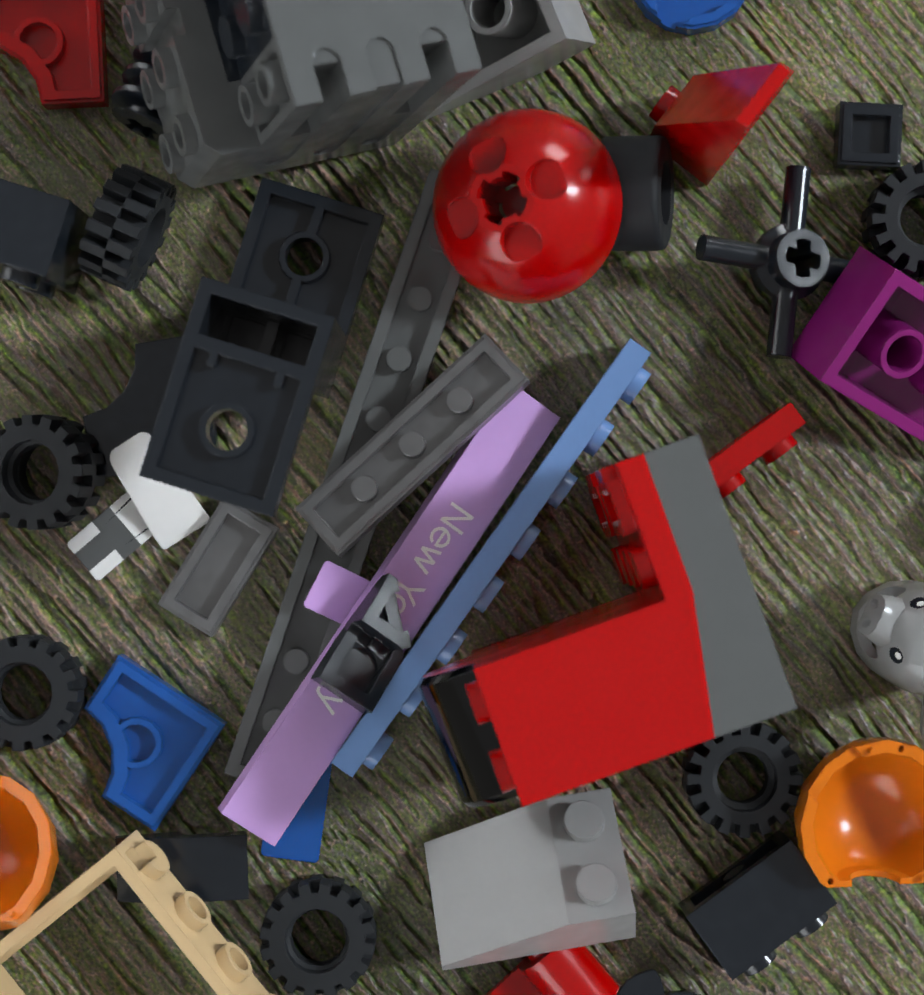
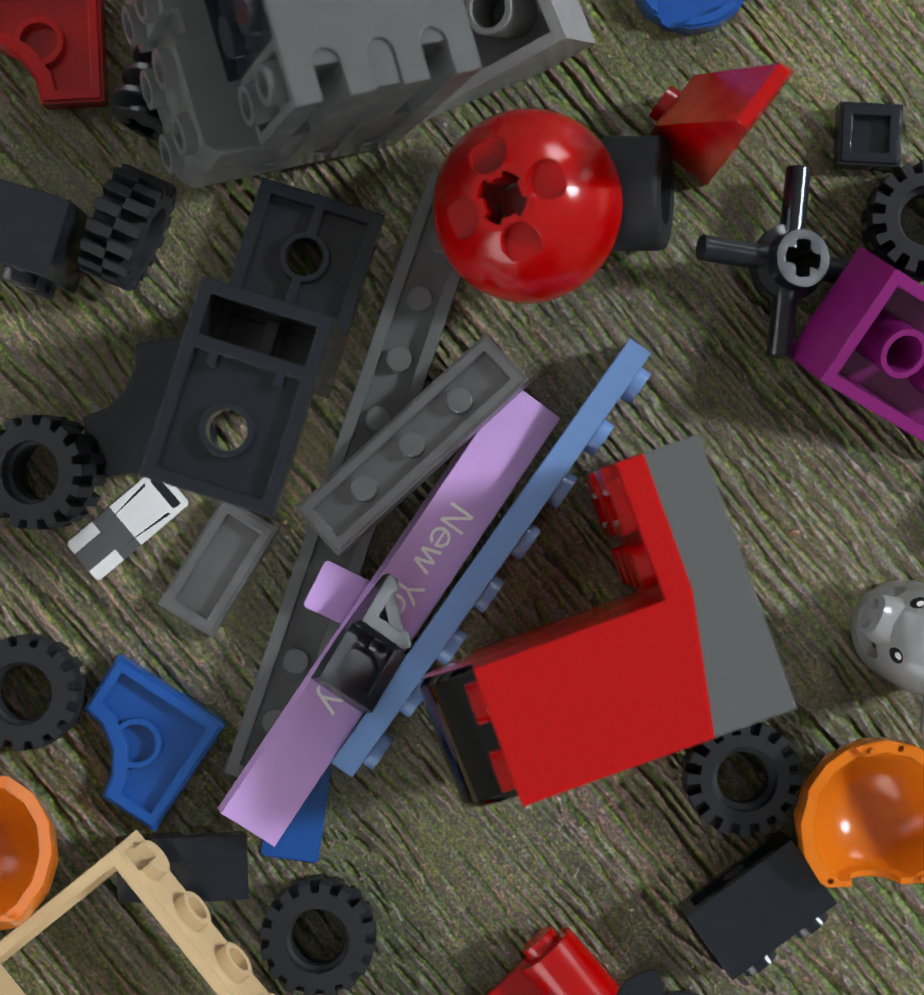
white sticker [110,432,210,549] -> none
light grey slope [424,788,636,970] -> none
red plate [708,402,806,499] -> none

